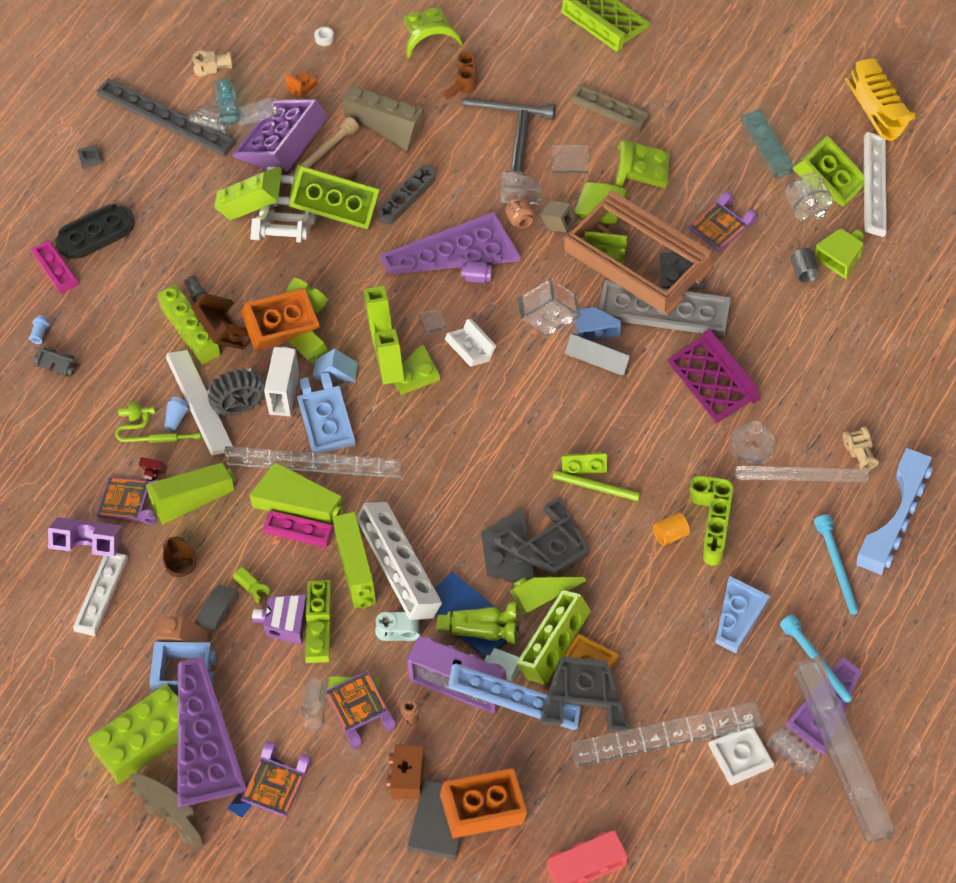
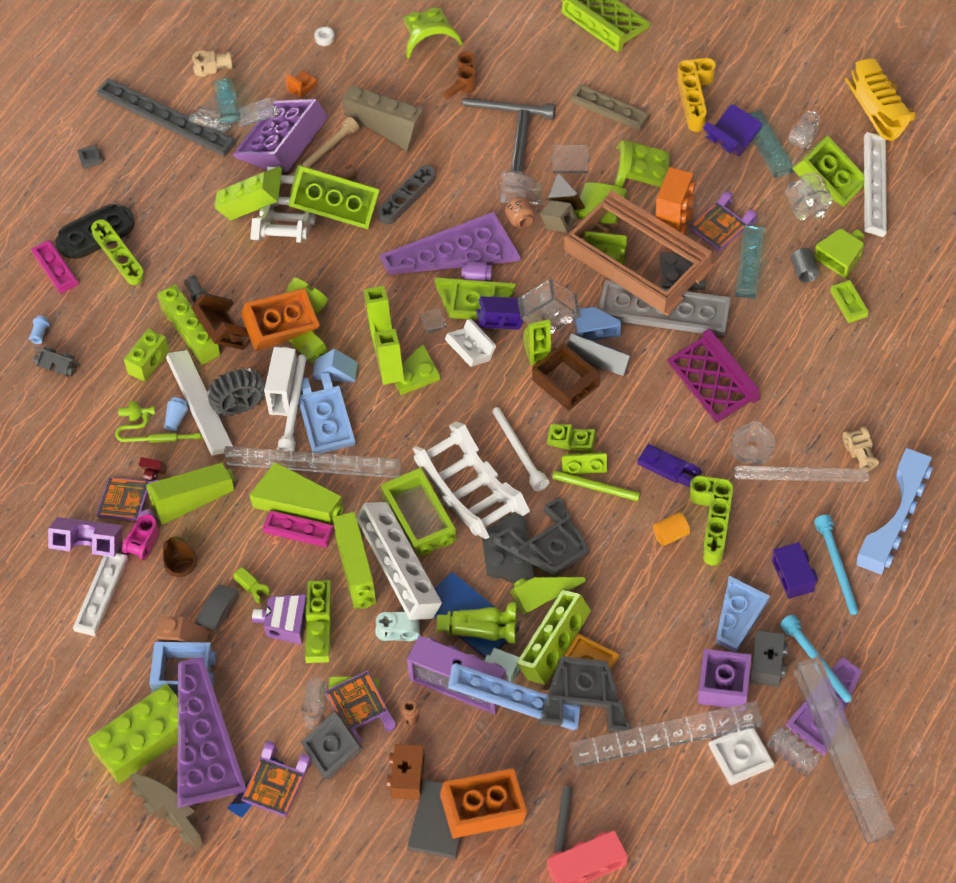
none -> lime beam [91,220,144,285]
none -> dark pink piece [122,514,160,560]
none -> lime brick [124,328,170,382]
none -> white piece [277,355,306,454]
none -> dark grey plate [300,711,364,780]
none -> lime window [380,468,457,558]
none -> white fence [412,422,530,539]
none -> lime wing [435,277,516,320]
none -> dark purple hinge [476,296,525,330]
none -> white piece [492,407,549,491]
none -> lime slope [523,319,551,365]
none -> reddish brown window [532,343,600,411]
none -> lime slope [547,424,597,453]
none -> slope [548,174,585,210]
none -> dark grey bar [554,786,572,853]
none -> dark purple hinge [637,444,702,488]
none -> orange brick [656,167,696,235]
none -> yellow beam [677,58,716,132]
none -> medium lavender brick [698,649,751,710]
none -> dark purple bracket [703,105,762,157]
none -> clear light blue plate [735,225,765,299]
none -> dark grey brick [750,631,788,687]
none -> dark purple brick [772,542,818,599]
none -> clear piece [787,111,820,151]
none -> lime plate [830,280,869,323]

